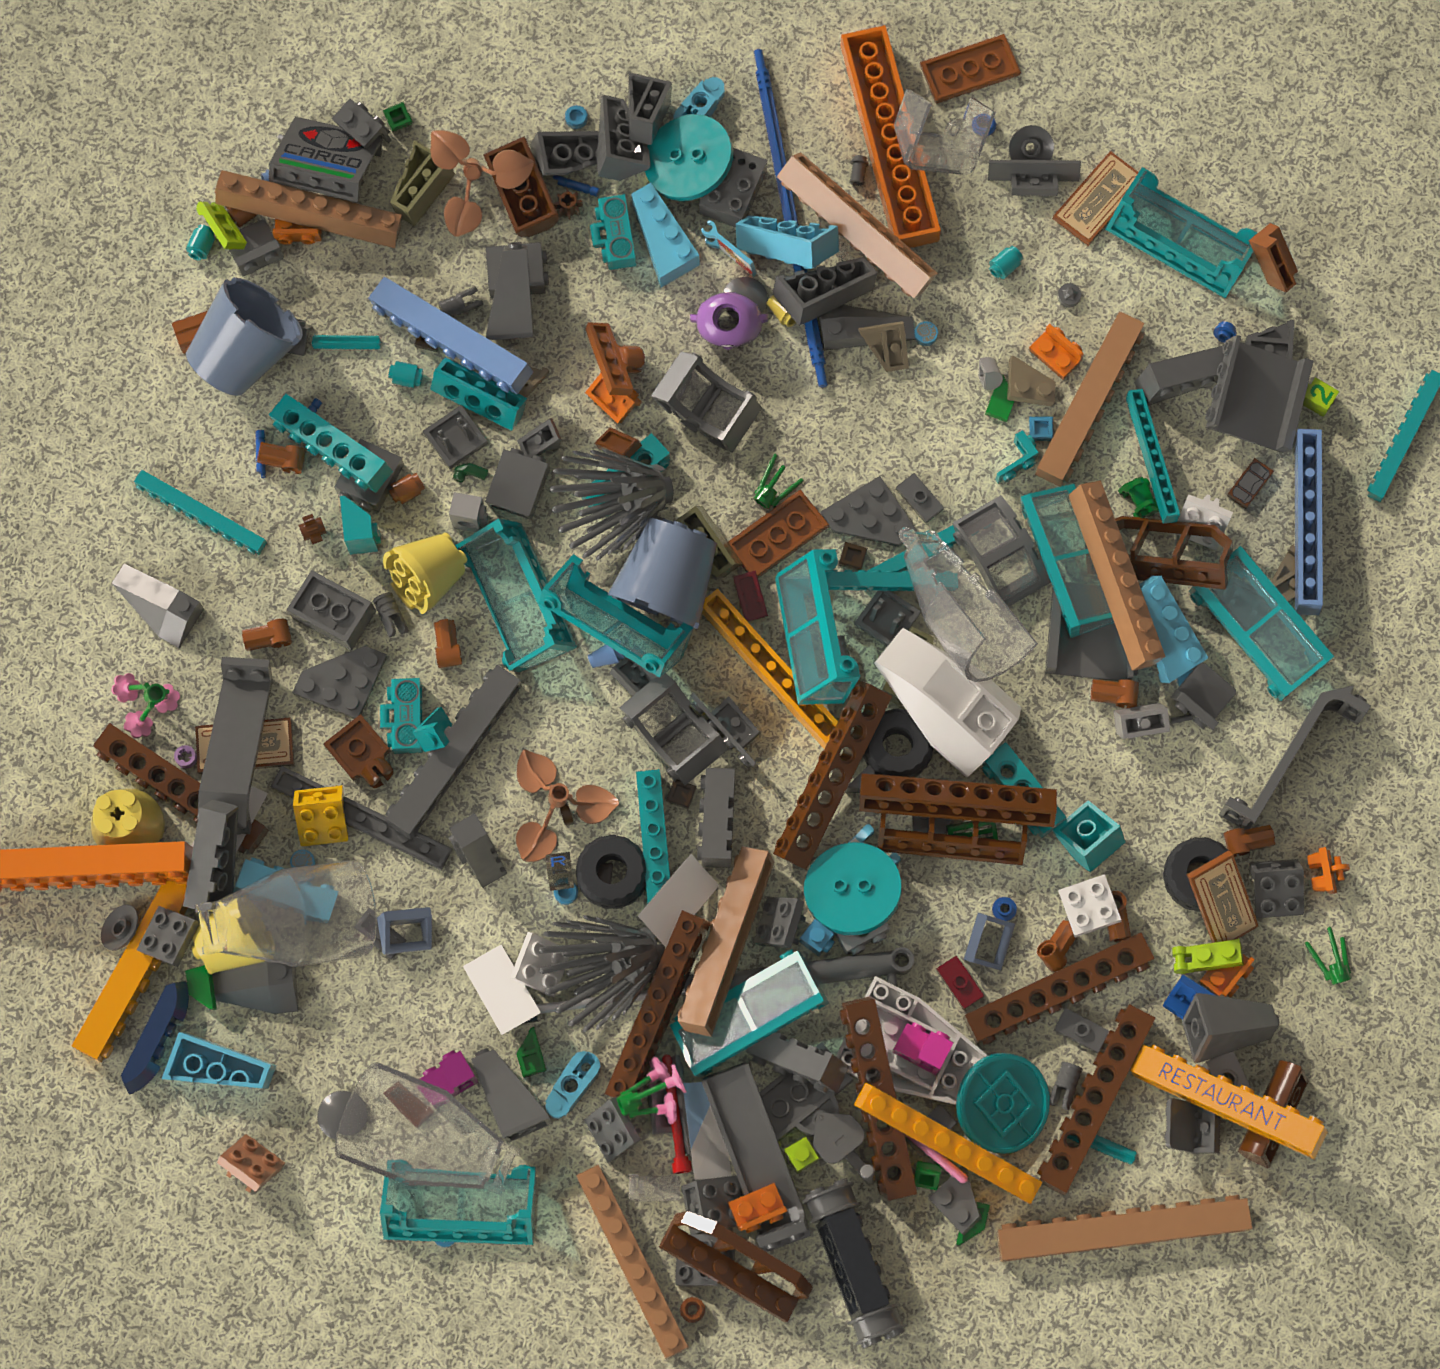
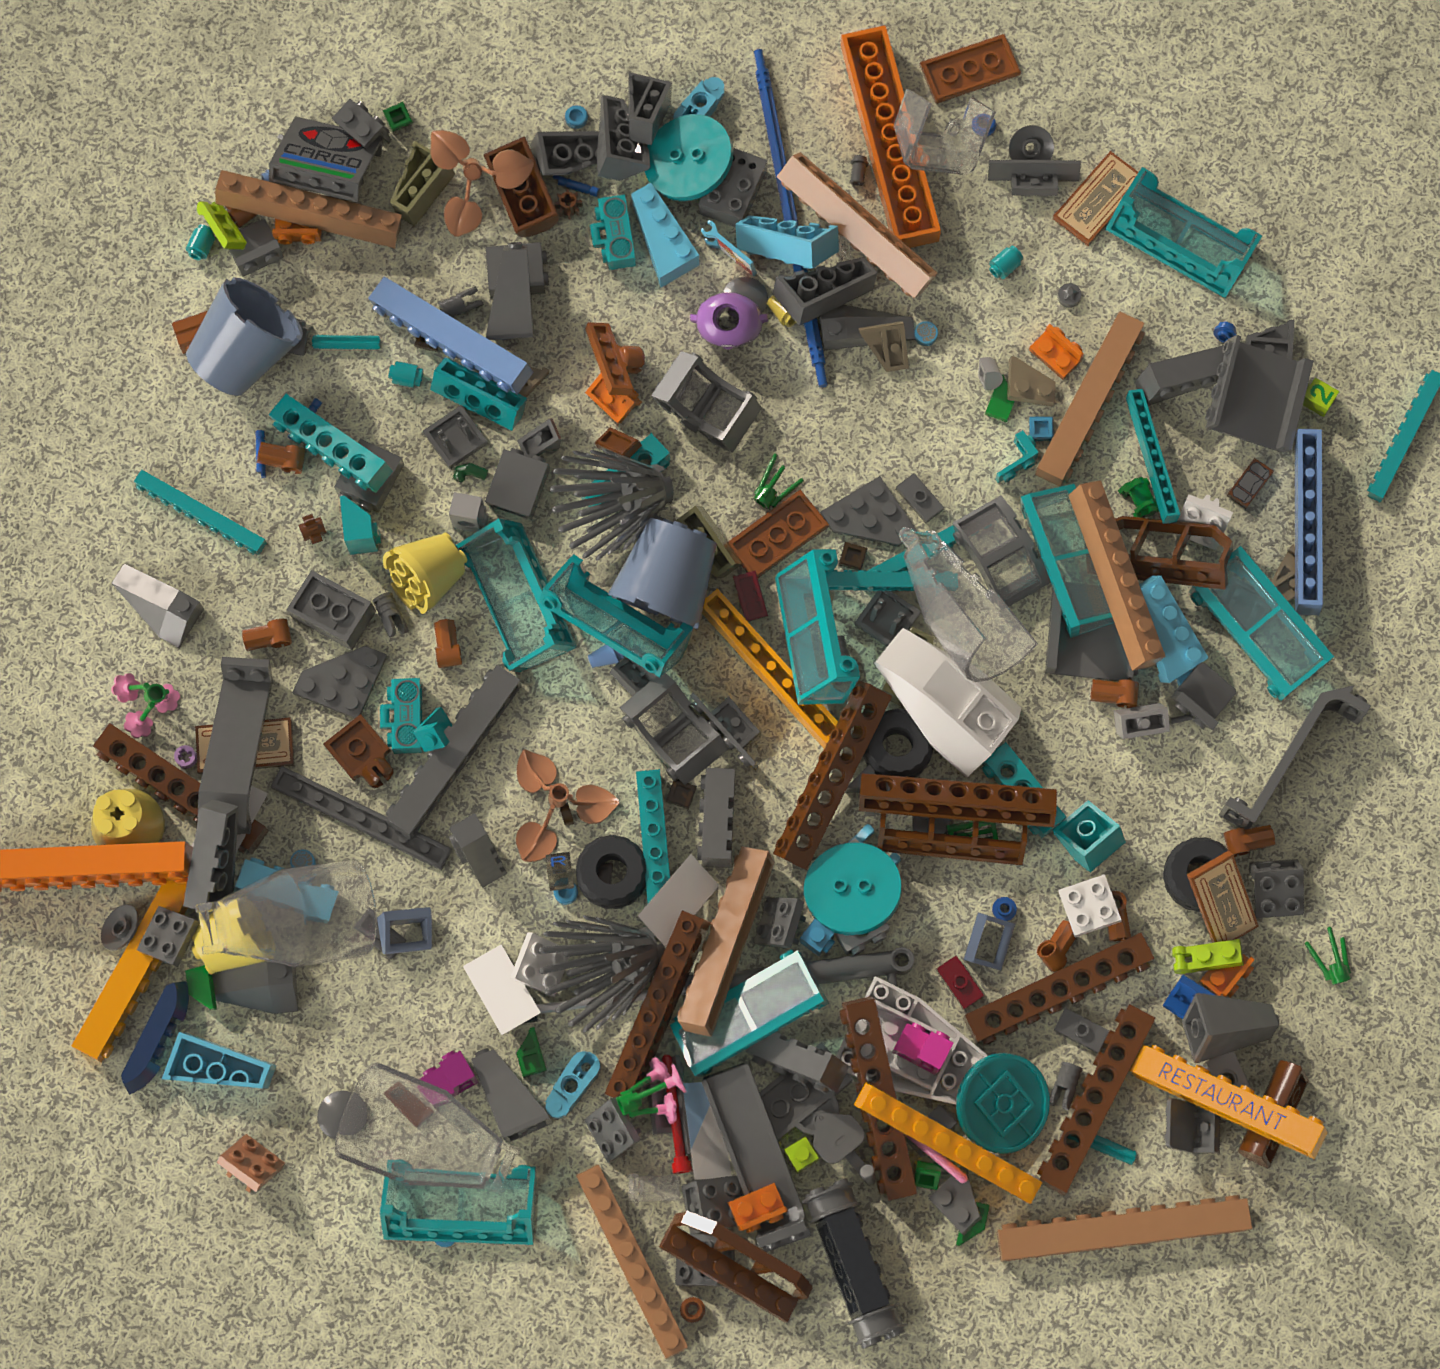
yellow bracket [293,785,349,847] -> none
dark orange brick [389,473,425,505] -> none
dark orange piece [1249,223,1298,293] -> none
orange hips [1307,847,1350,894] -> none

